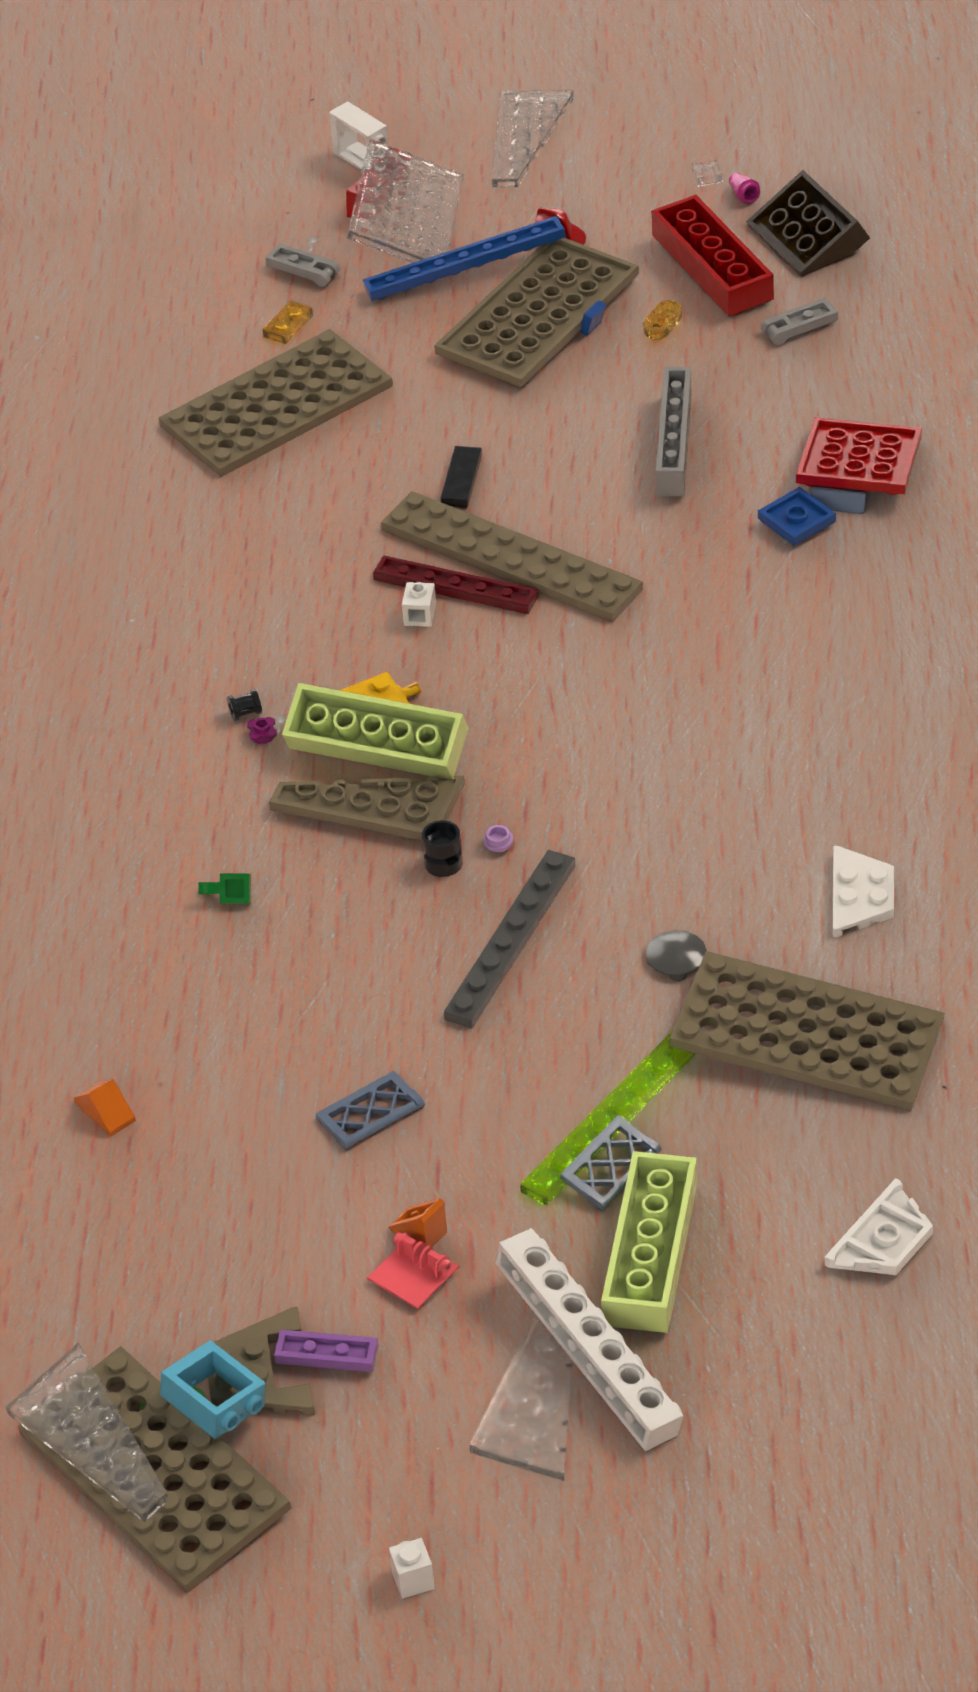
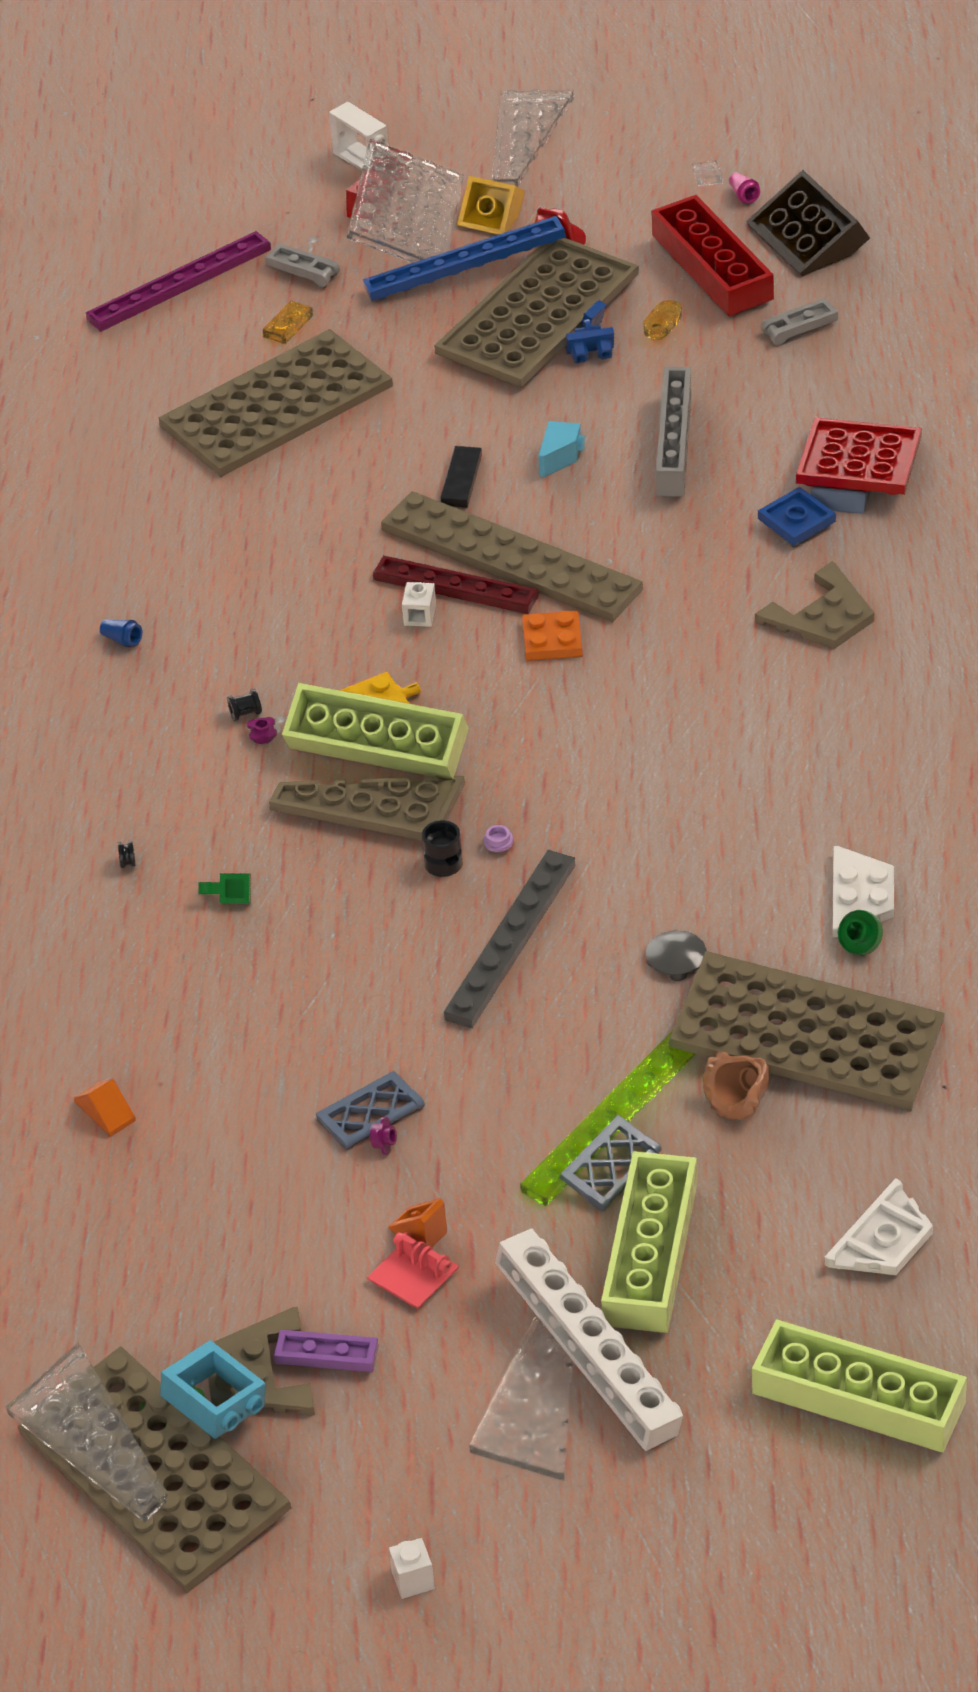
none -> magenta tile [86,231,271,332]
none -> blue cone [100,619,143,647]
none -> black bush [117,840,136,868]
none -> magenta plate [370,1117,397,1155]
none -> yellow slope [457,176,525,235]
none -> orange plate [522,610,583,661]
none -> medium azure slope [538,421,585,477]
none -> blue hips [566,319,614,363]
none -> nougat hair [702,1052,769,1121]
none -> yellowish green brick [752,1319,967,1453]
none -> dark tan wing [755,561,874,649]
none -> green plate [838,910,883,956]

